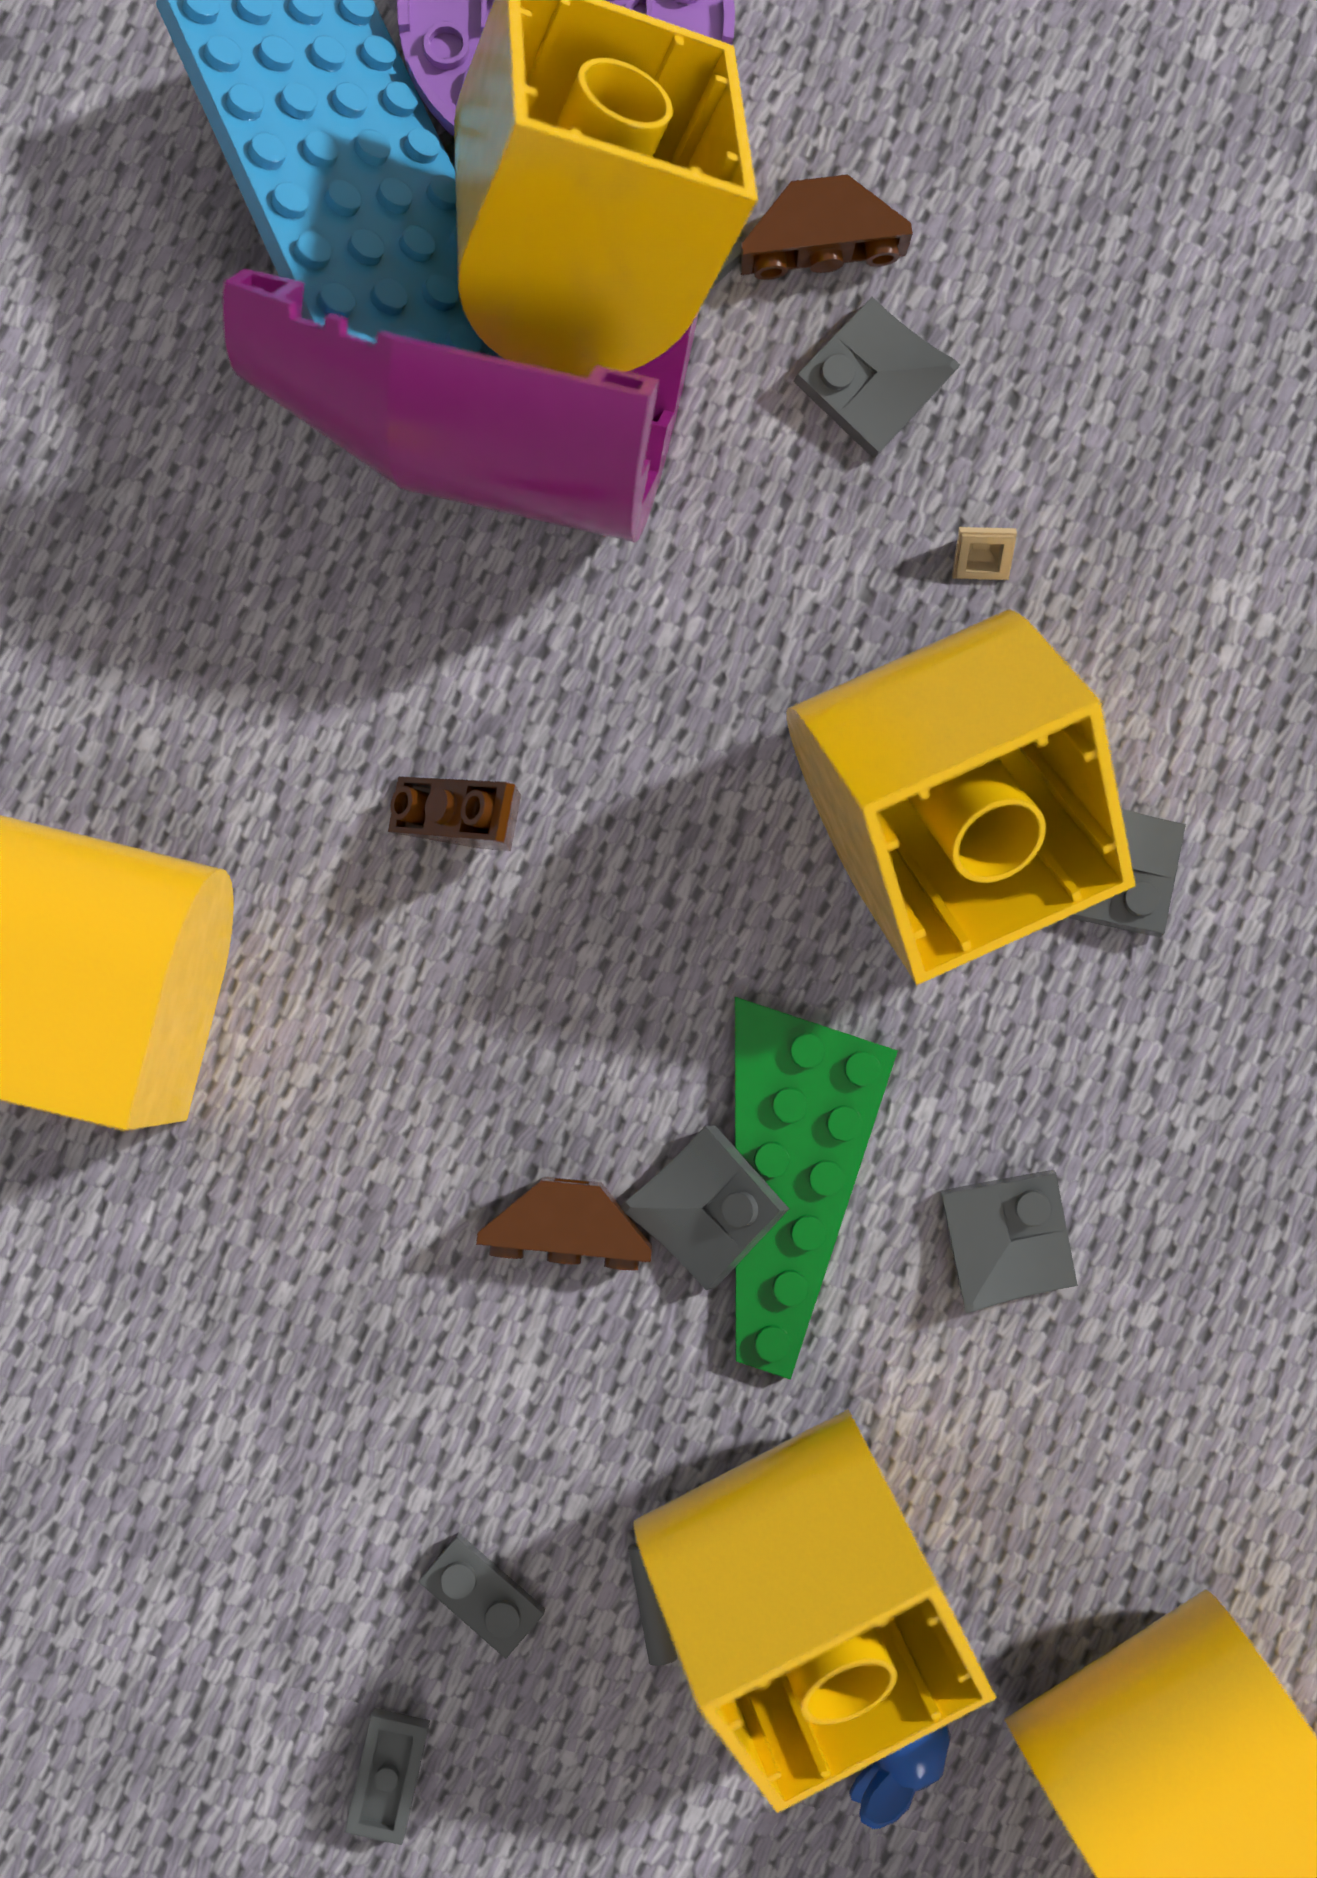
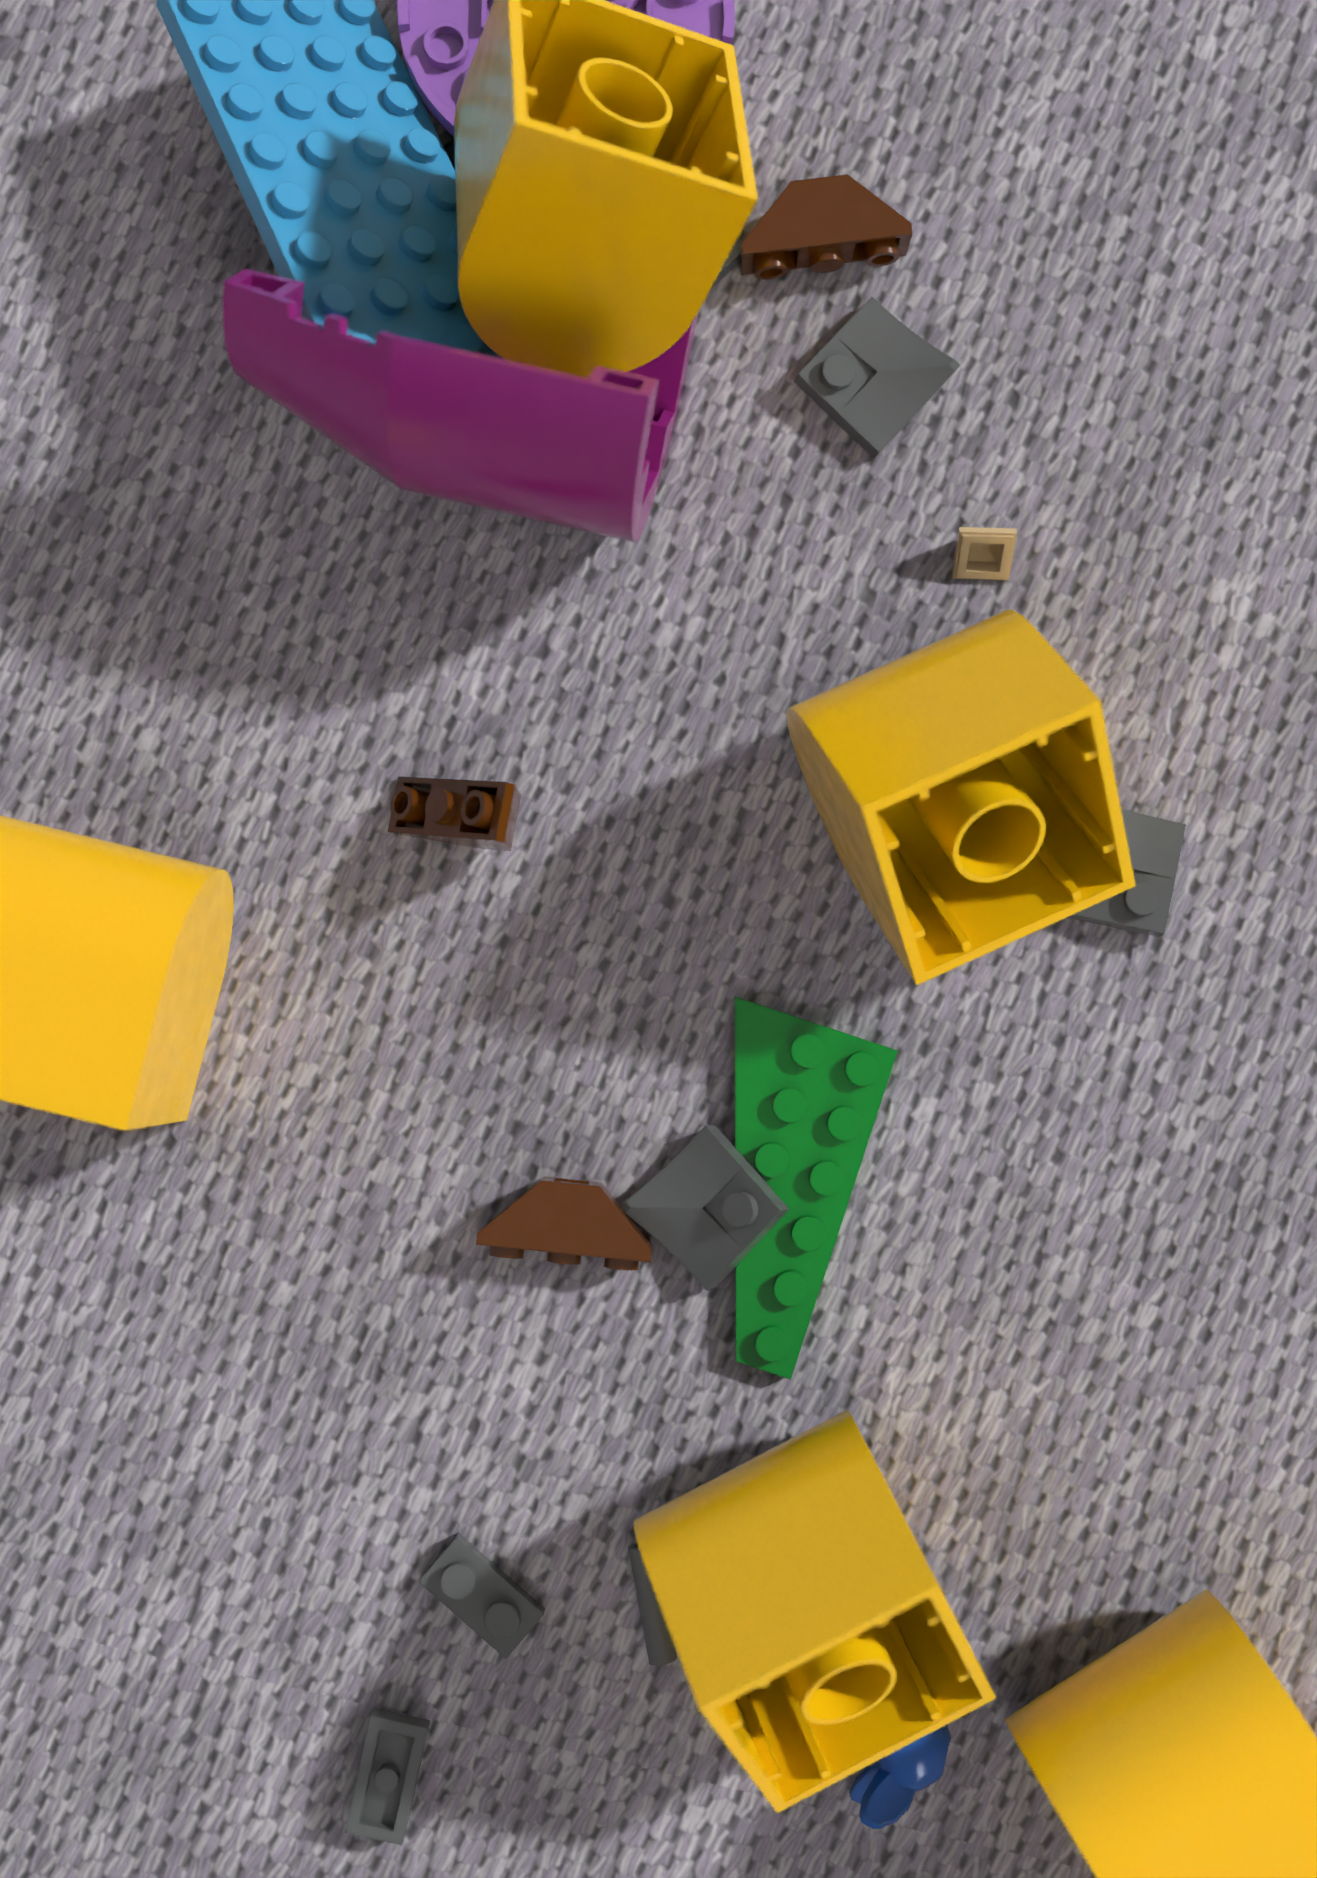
dark grey plate [941,1170,1078,1313] -> none

